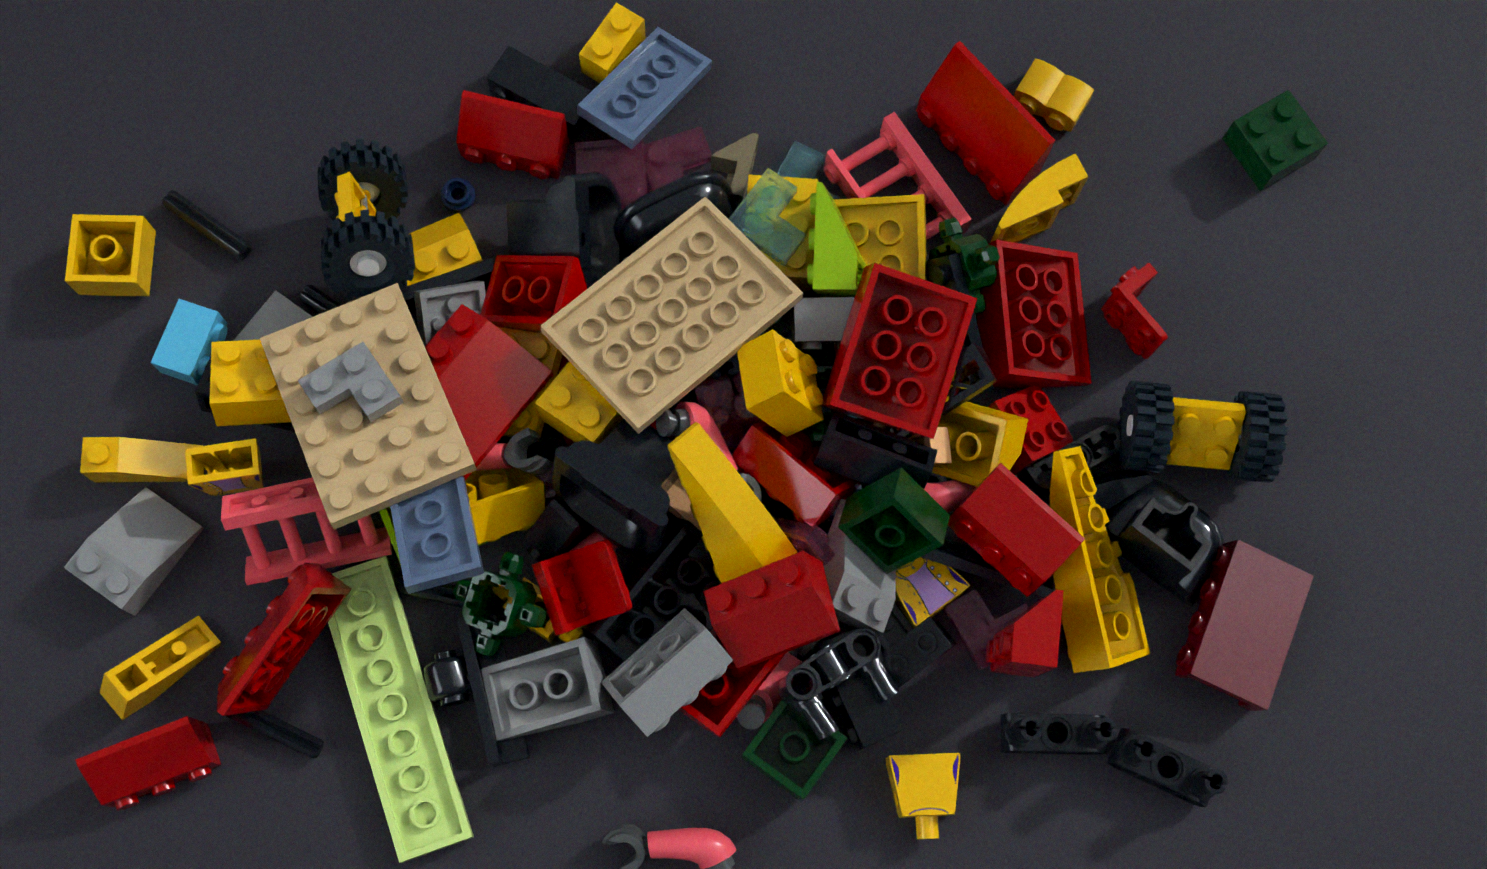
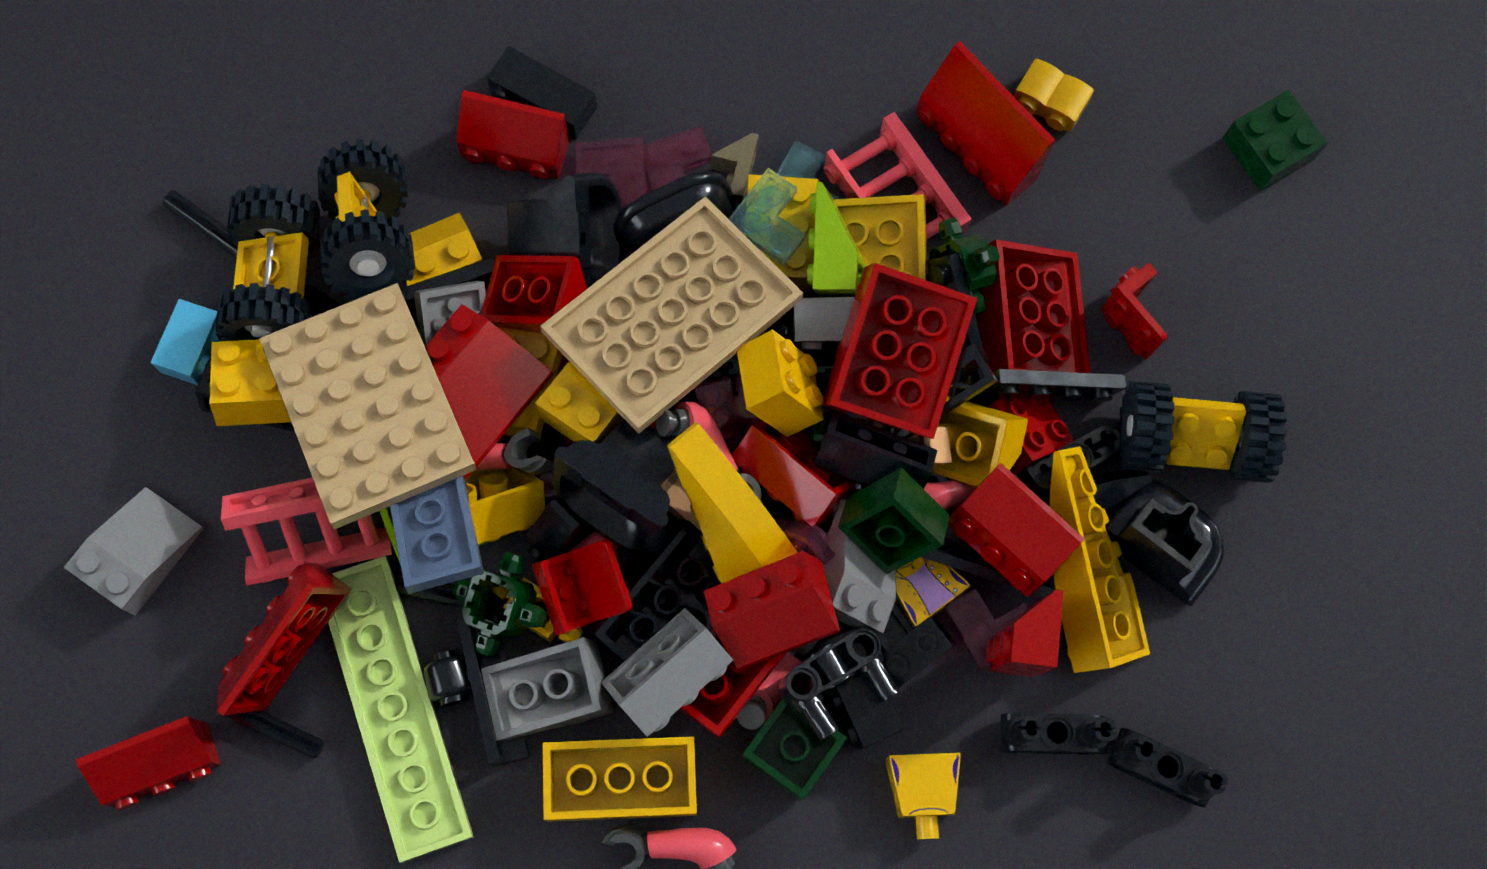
yellow brick [65,214,156,296] -> none
yellow slope [80,437,203,483] -> none
yellow slope [100,615,221,720] -> none
yellow torso [185,438,264,496] -> none
light grey plate [298,342,404,422] -> none
dark blue plate [441,178,476,212] -> none
sand blue plate [577,27,712,149] -> none
yellow brick [579,2,646,83] -> none
yellow slope [990,153,1089,243] -> none
dark red panel [1175,540,1314,711] -> none
none -> black plate [215,184,320,341]
none -> yellow brick [543,736,697,822]
none -> black plate [984,369,1126,402]

